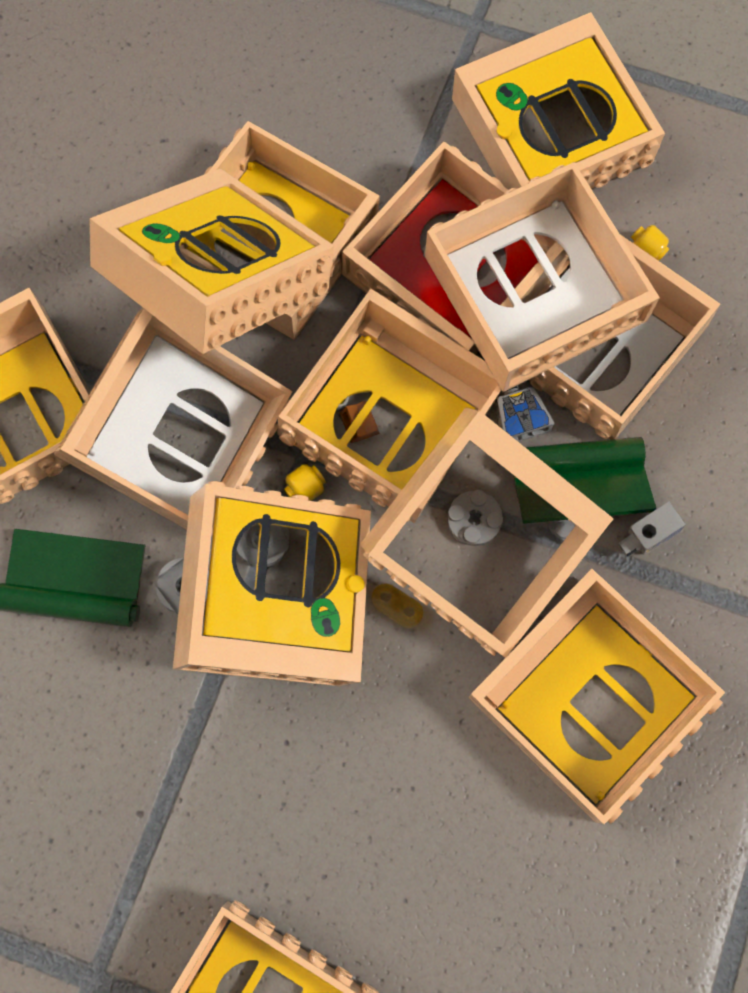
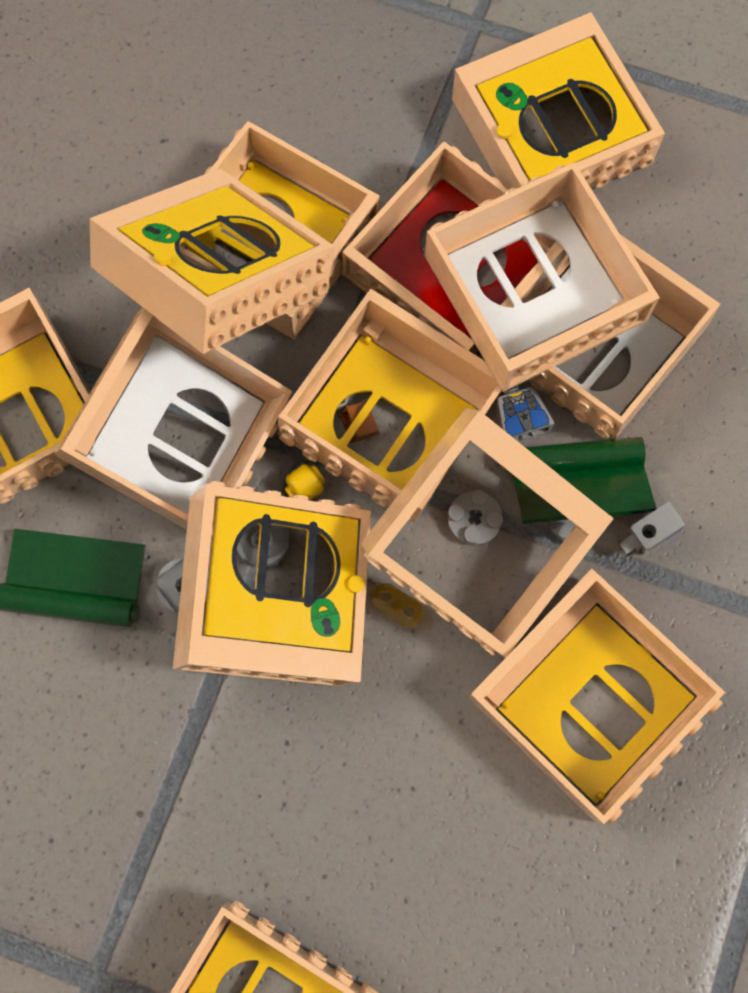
yellow head [630,225,669,261] -> none

